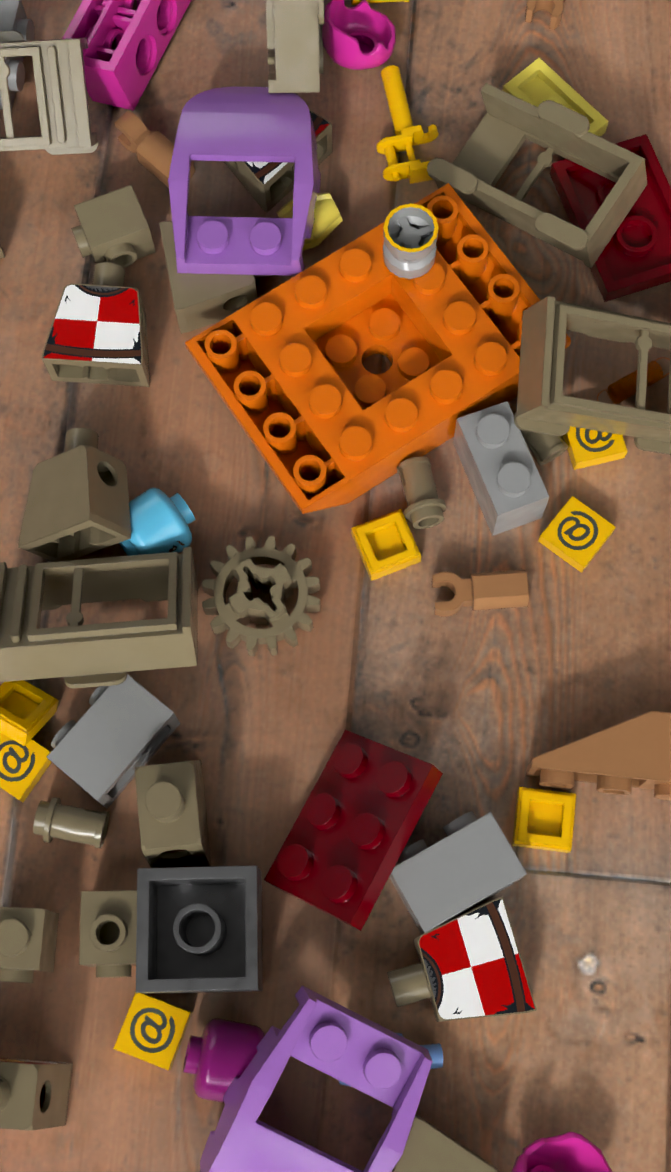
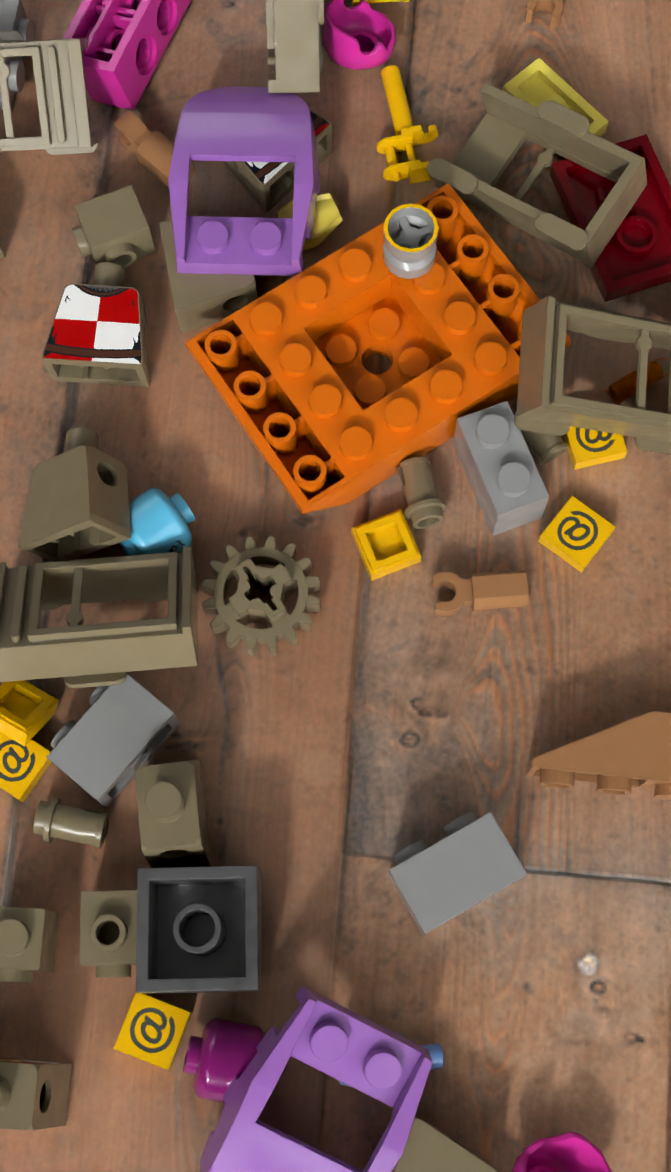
dark red plate [264,730,443,931] -> none
torso [387,897,537,1022] -> none
yellow tile [512,787,576,853] -> none

